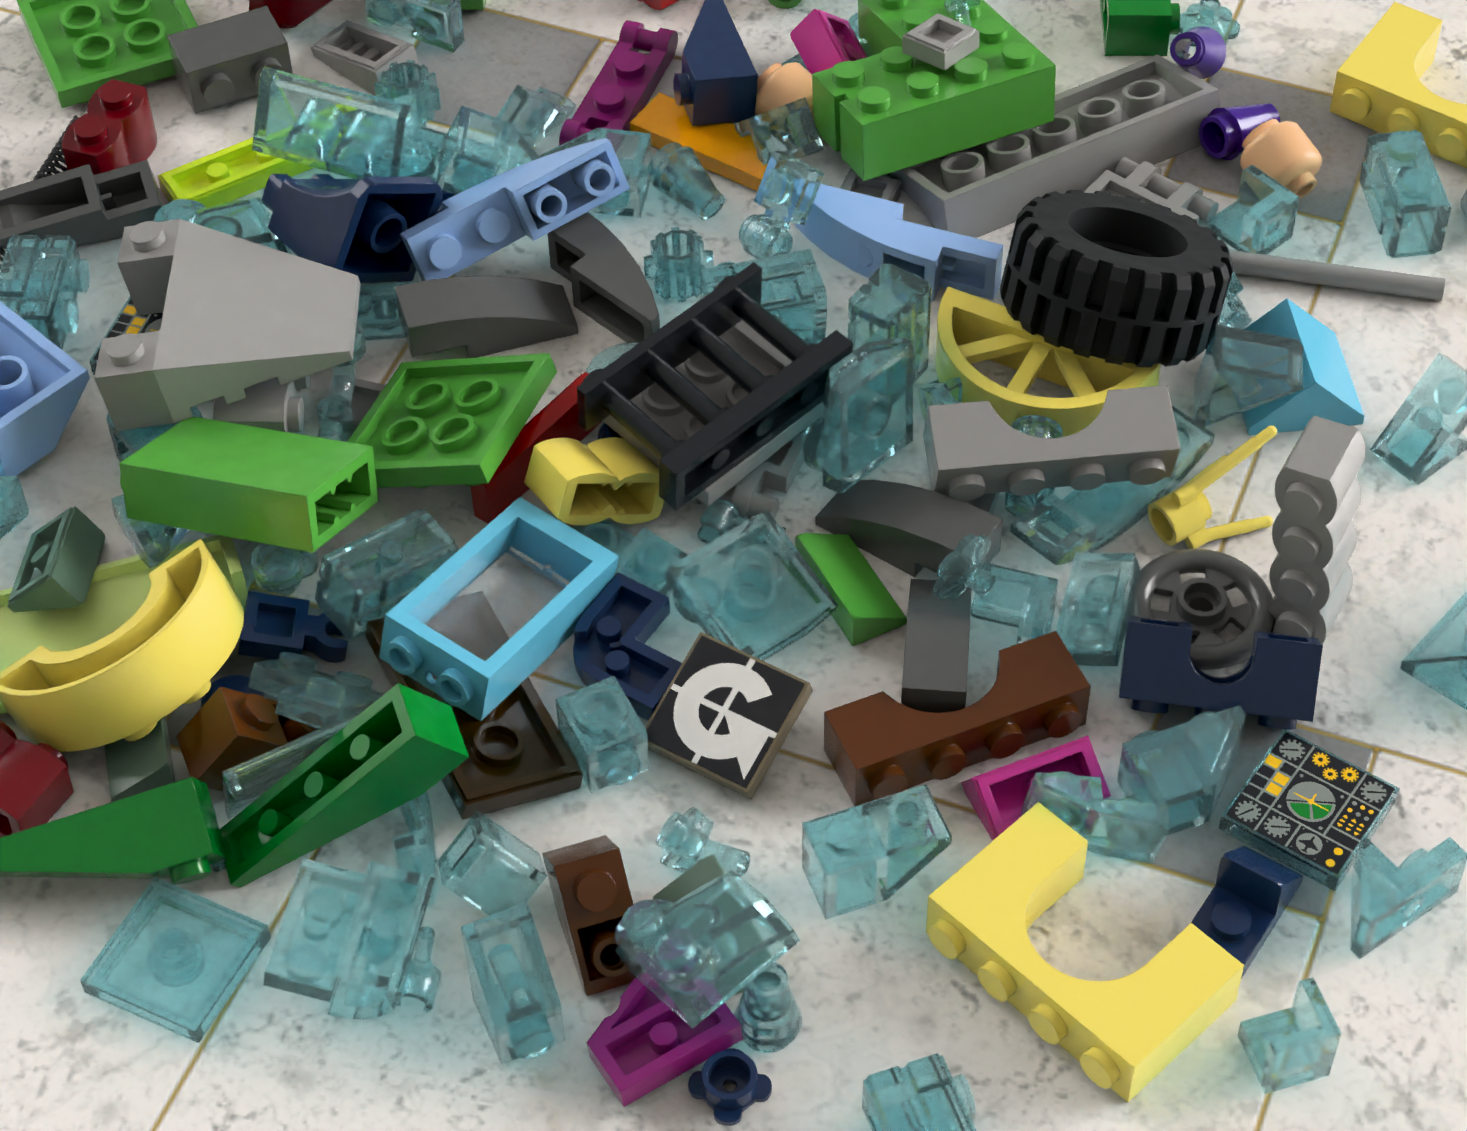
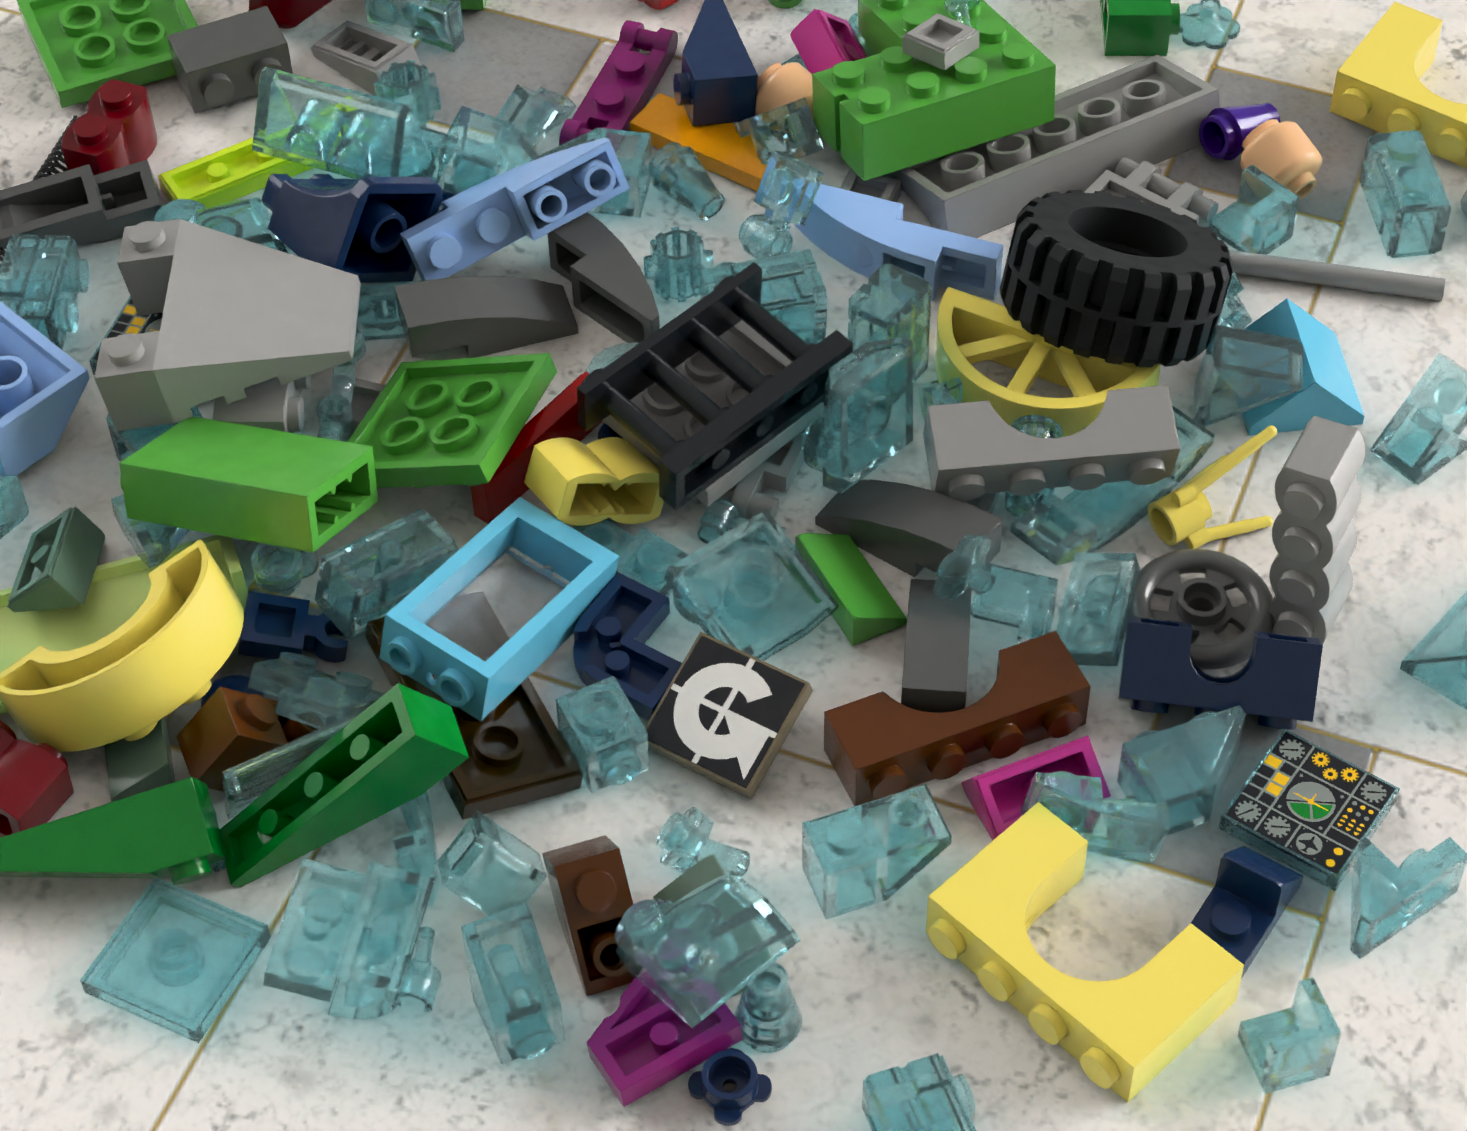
cone [1170,26,1226,79] -> none

